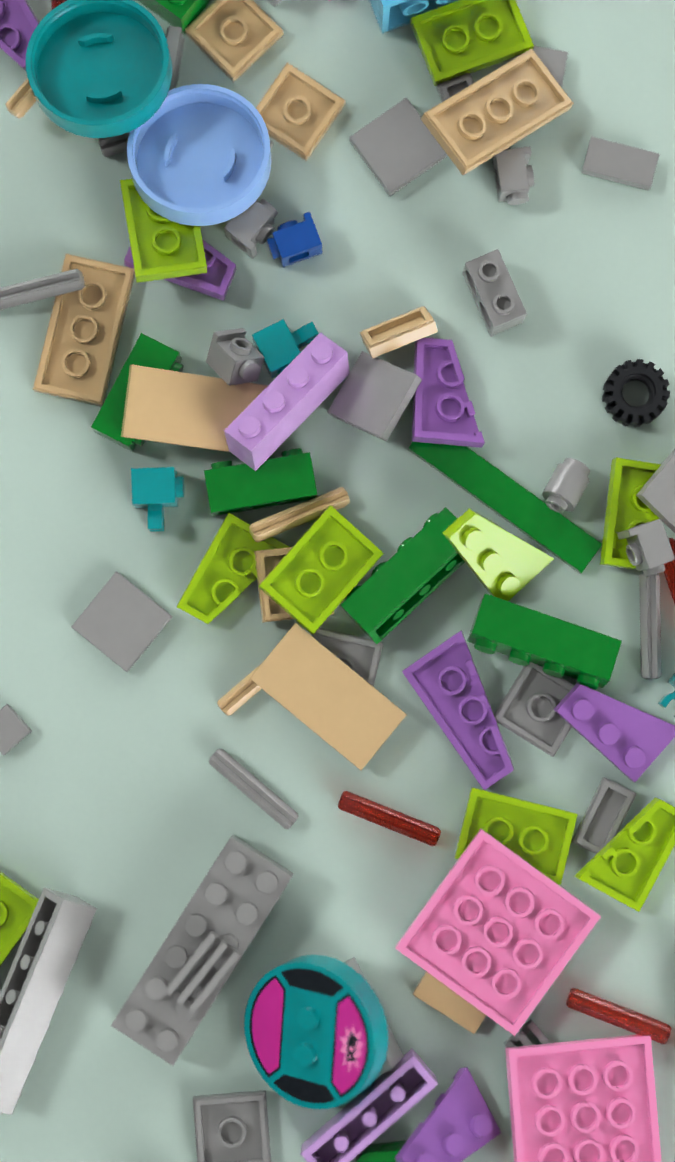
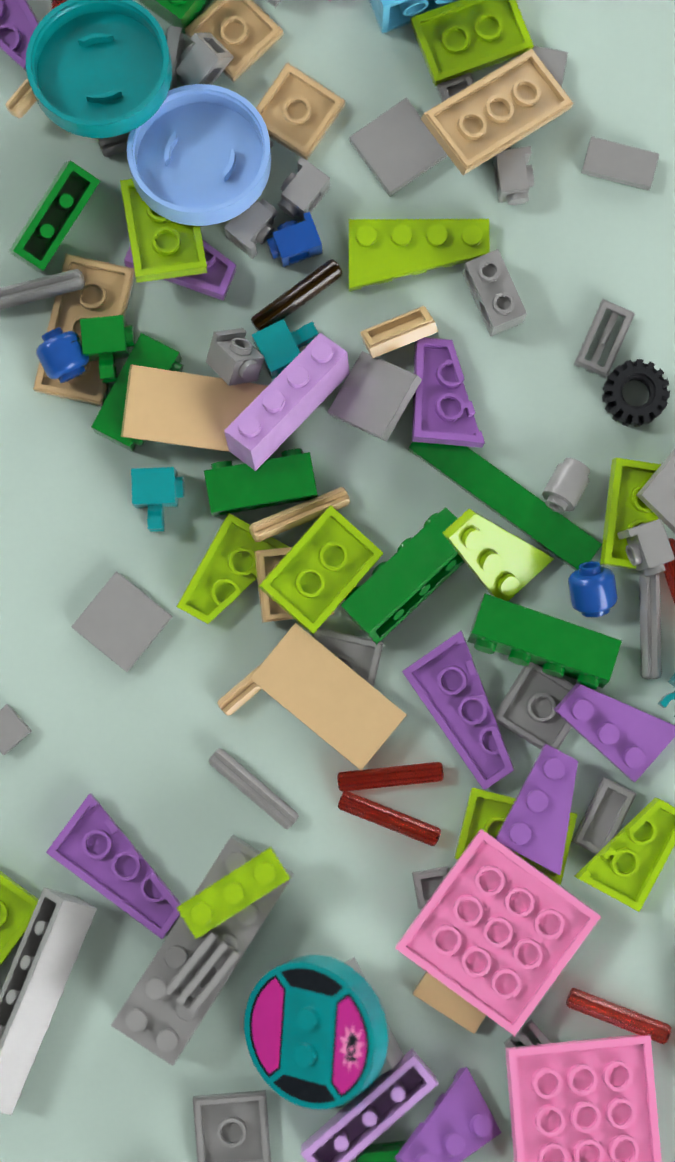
none -> green brick [8,160,100,271]
none -> blue head [36,327,89,383]
none -> medium lavender wing [46,793,181,939]
none -> green brick [80,315,135,384]
none -> light grey brick [175,32,234,86]
none -> lime plate [176,847,291,939]
none -> dark brown axle [251,259,342,331]
none -> light grey brick [278,157,330,220]
none -> clear red axle [337,762,444,792]
none -> lime wing [349,219,490,292]
none -> light grey tile [412,866,449,909]
none -> medium lavender wing [495,744,578,875]
none -> blue head [568,561,618,617]
none -> light grey tile [574,299,635,379]

